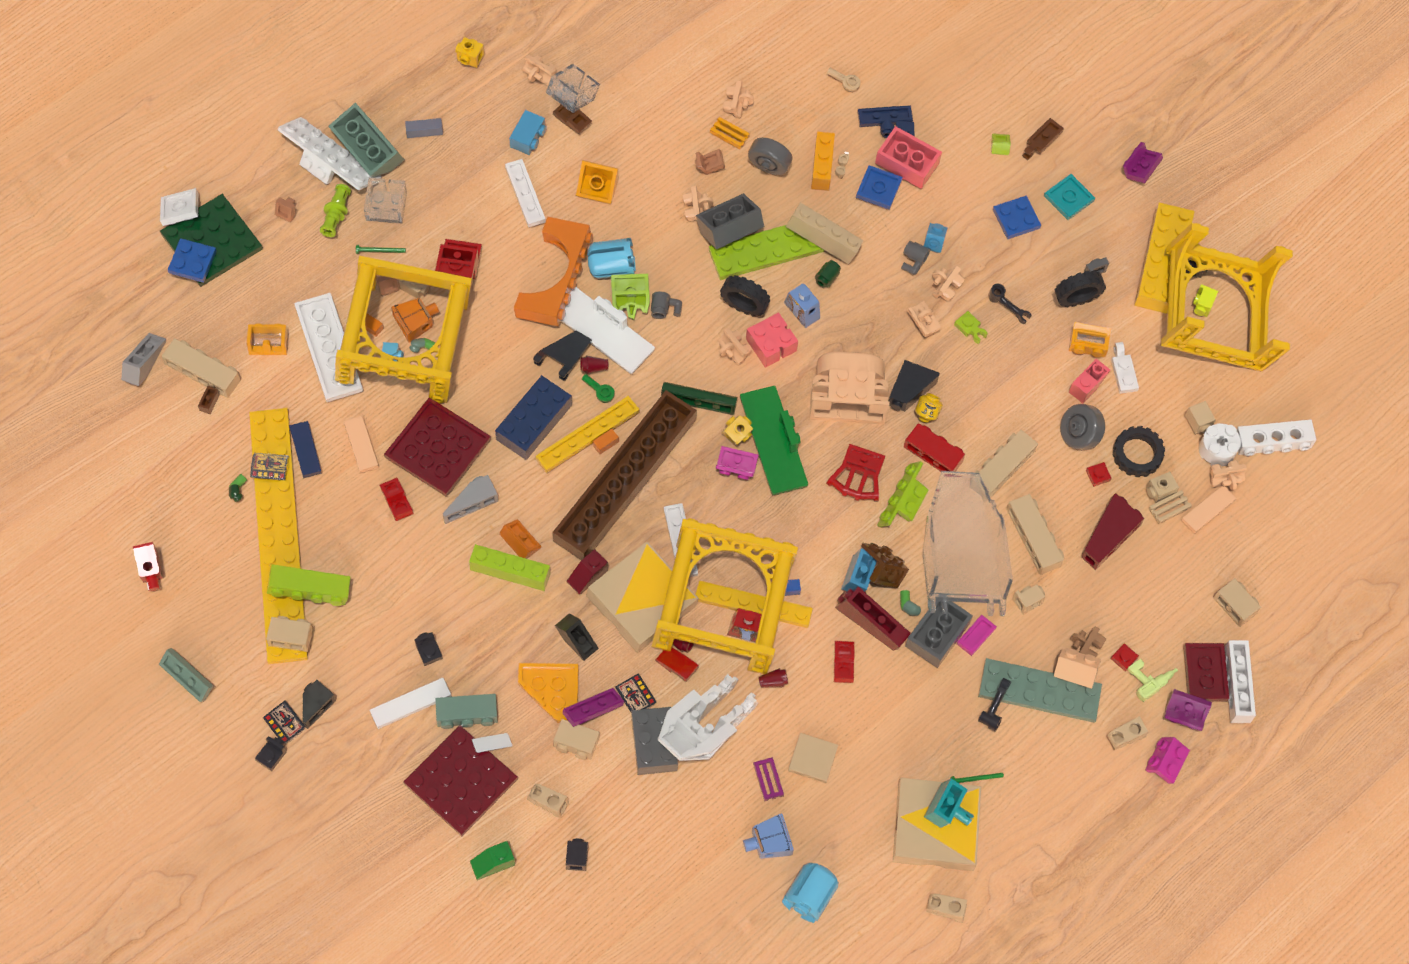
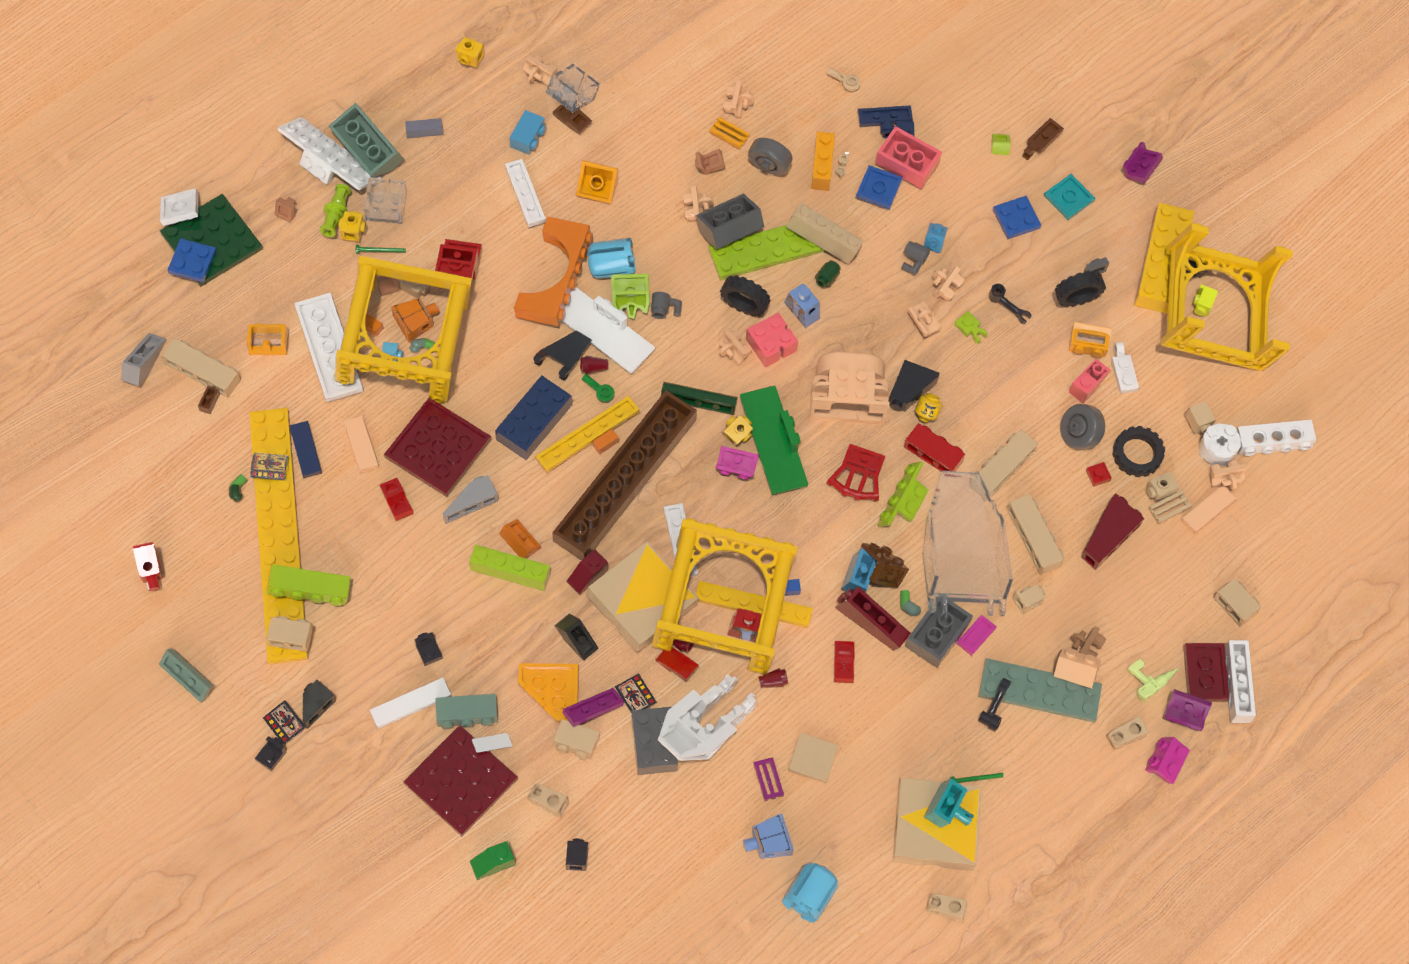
red plate [1111,643,1139,672] -> none
none -> yellow brick [339,211,367,242]

